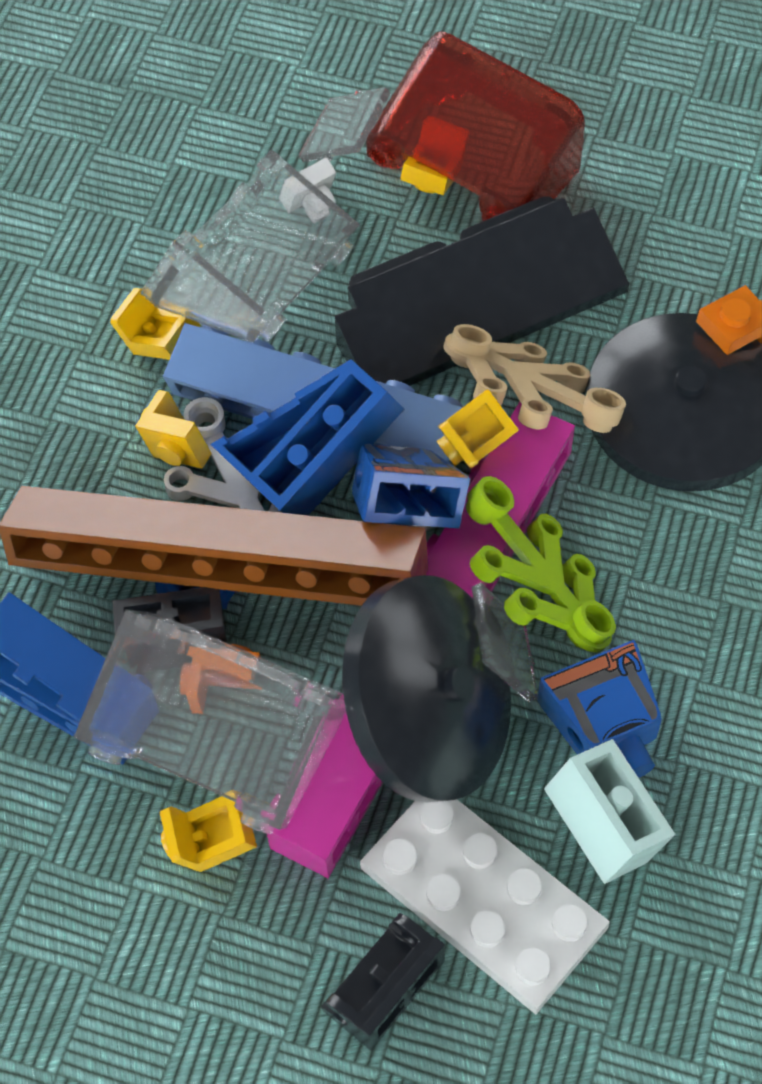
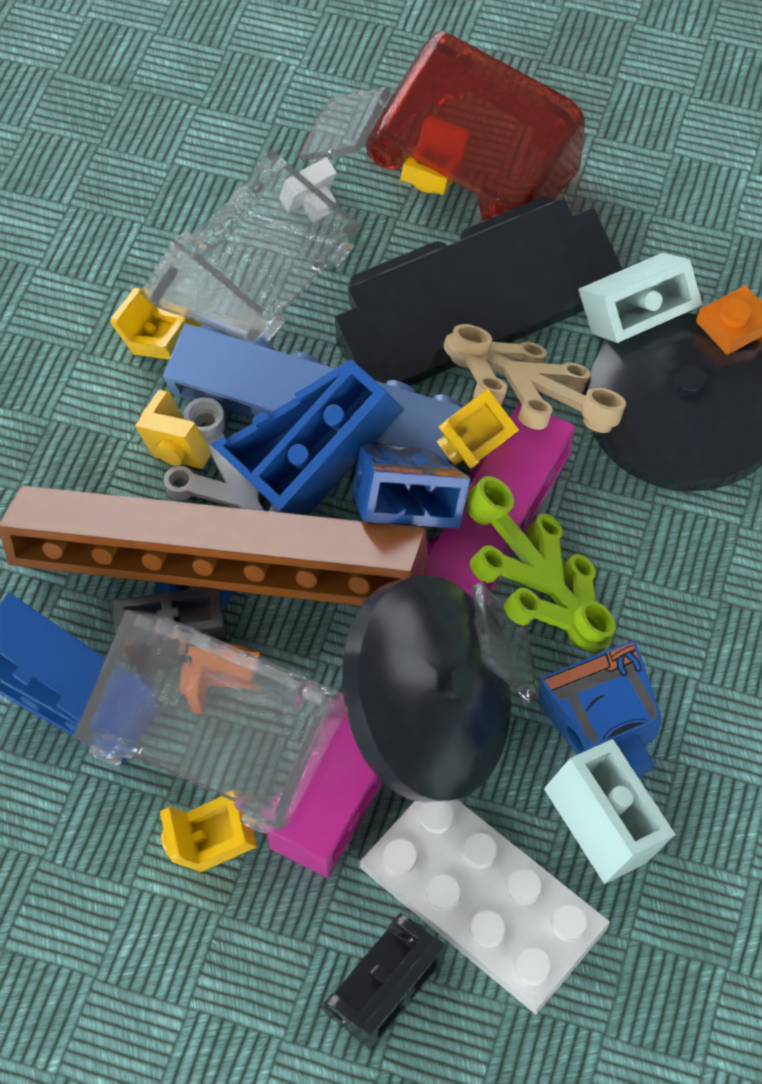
none -> light aqua brick [579,253,703,343]

